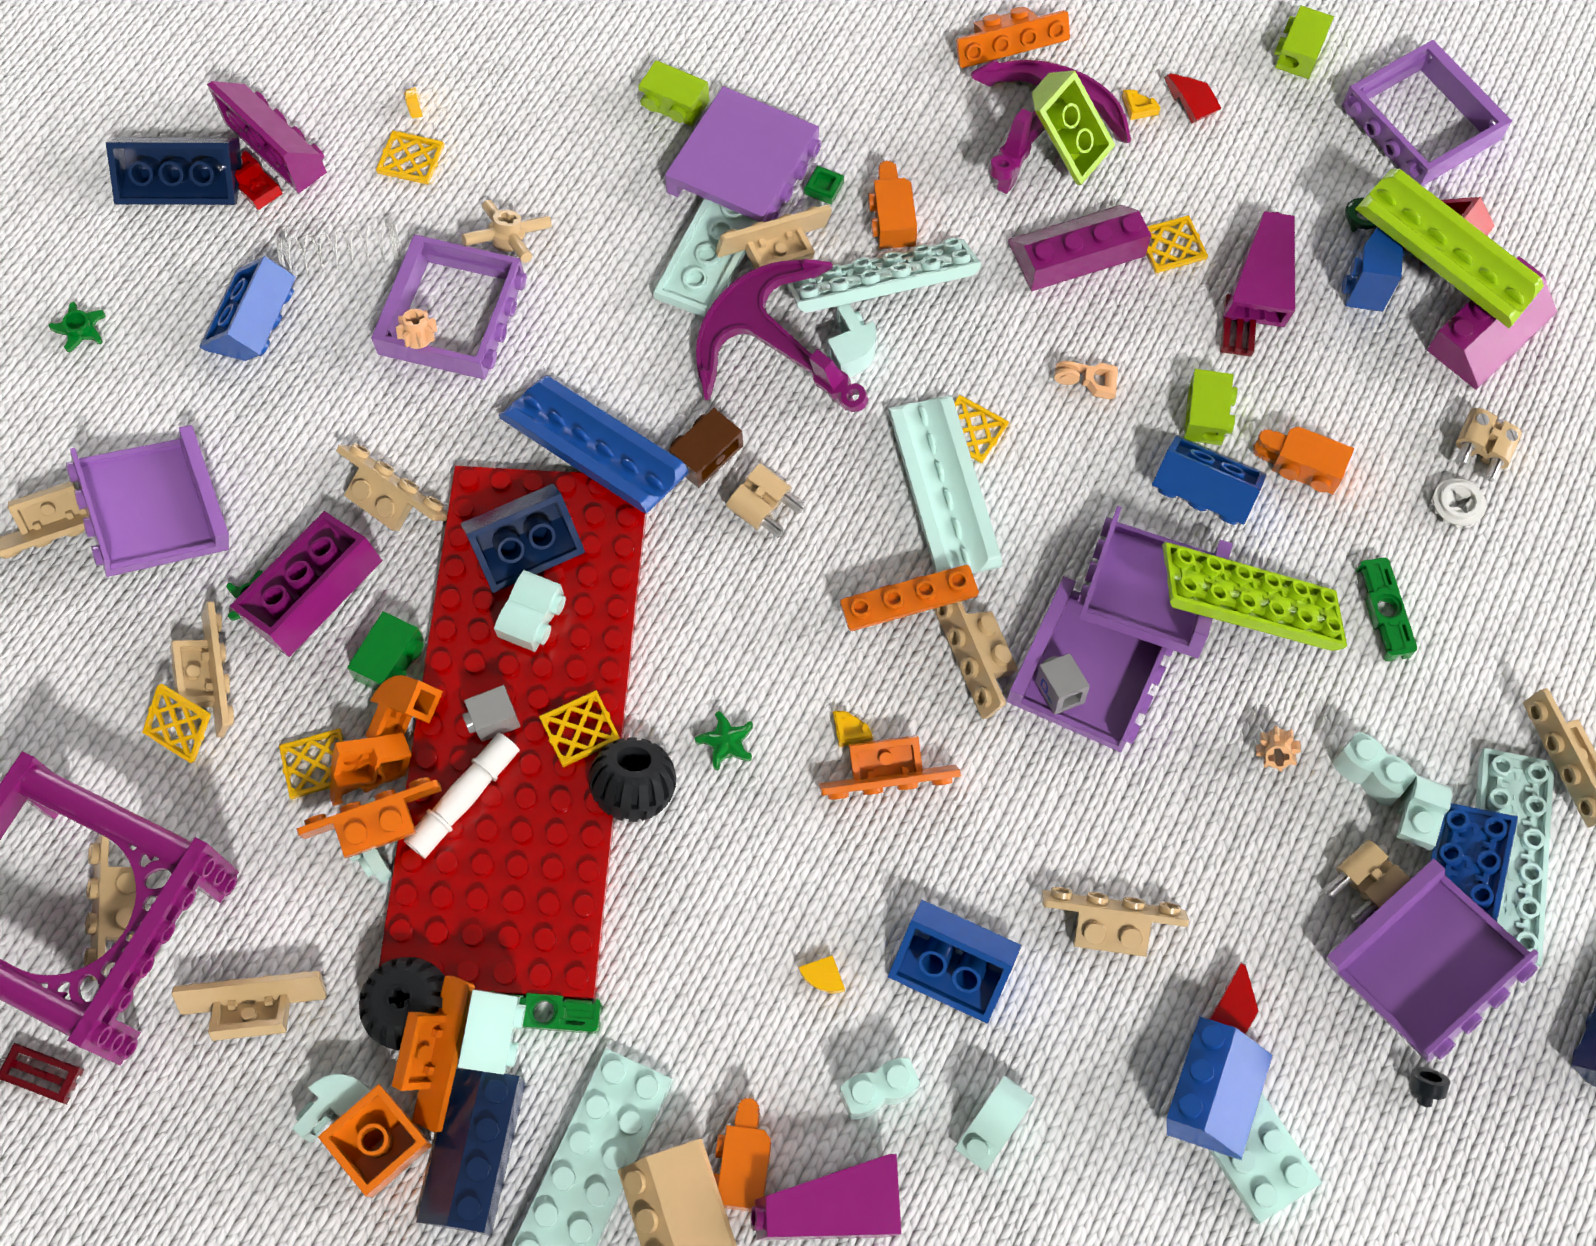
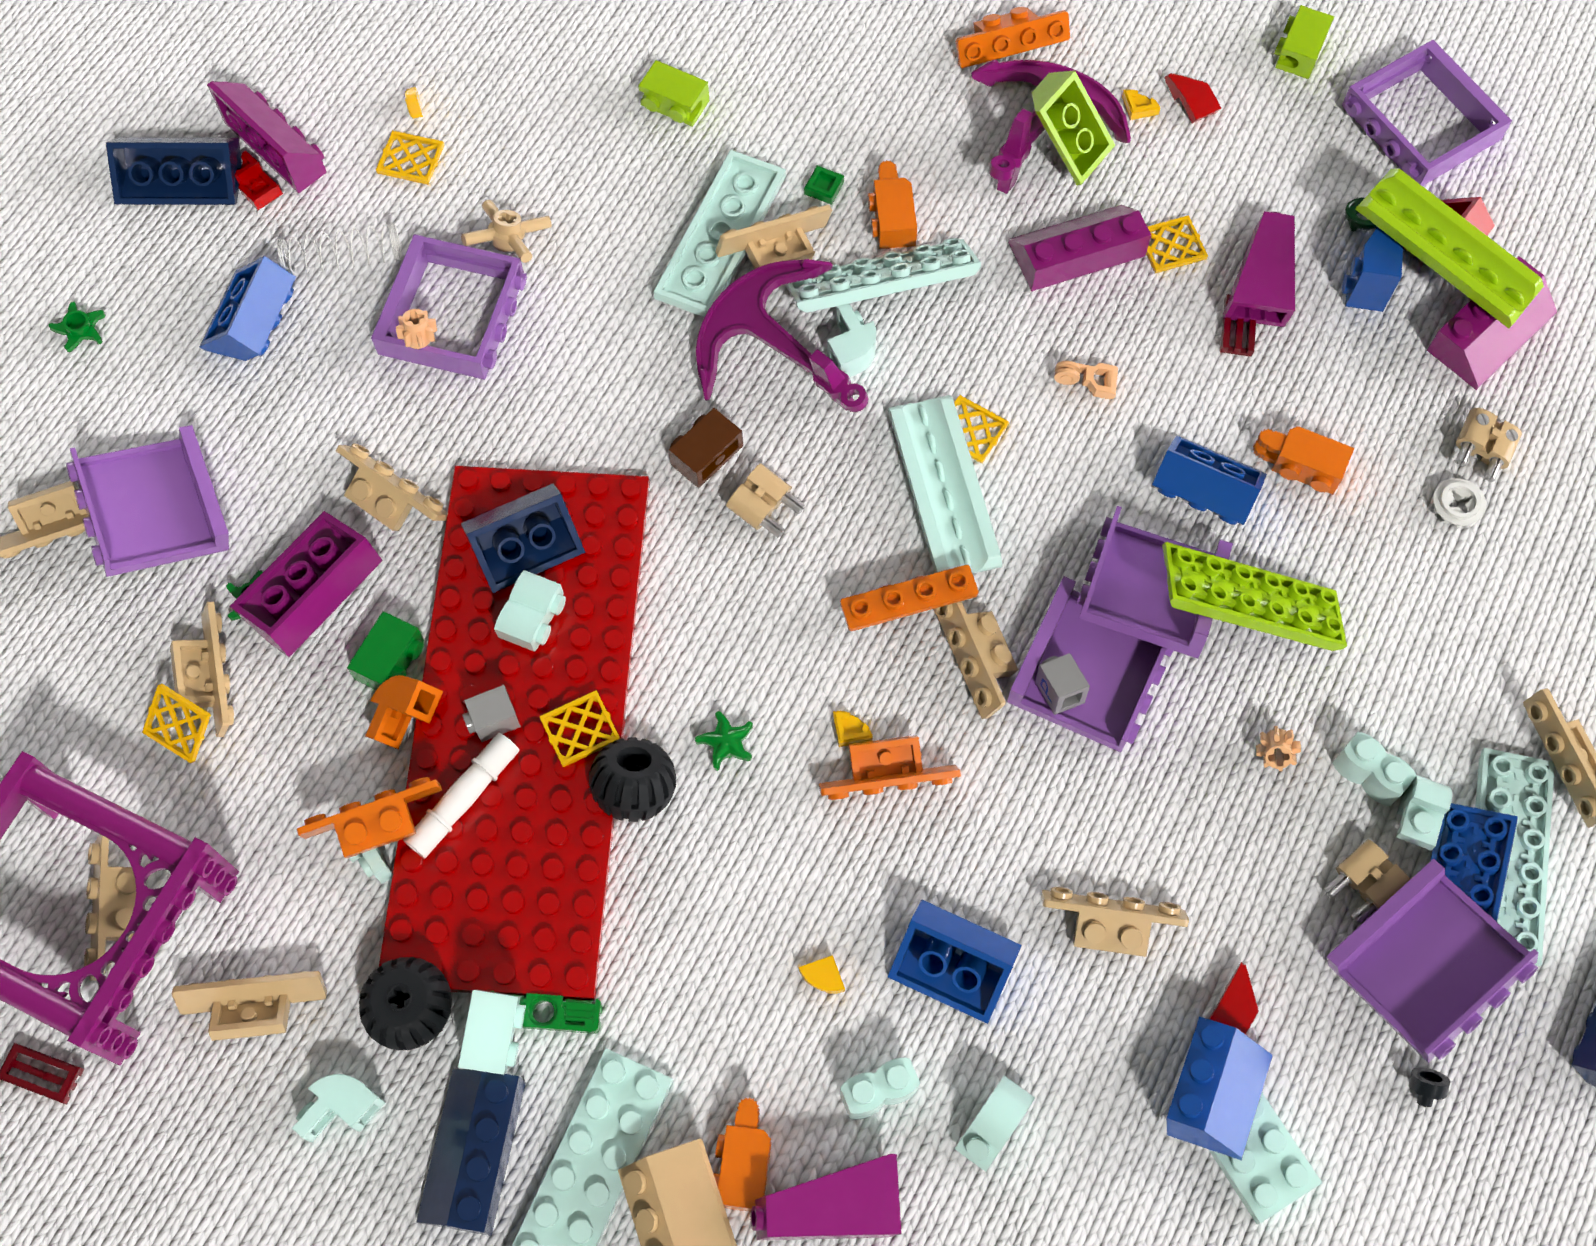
yellow window [279,728,344,799] -> none
orange slope [318,1084,433,1198] -> none
orange slope [330,733,412,806] -> none
orange bracket [392,976,475,1132] -> none
blue plate [499,375,689,514] -> none
medium lavender panel [665,86,822,222] -> none
lime brick [1183,369,1238,446] -> none
green piece [1356,557,1417,662] -> none

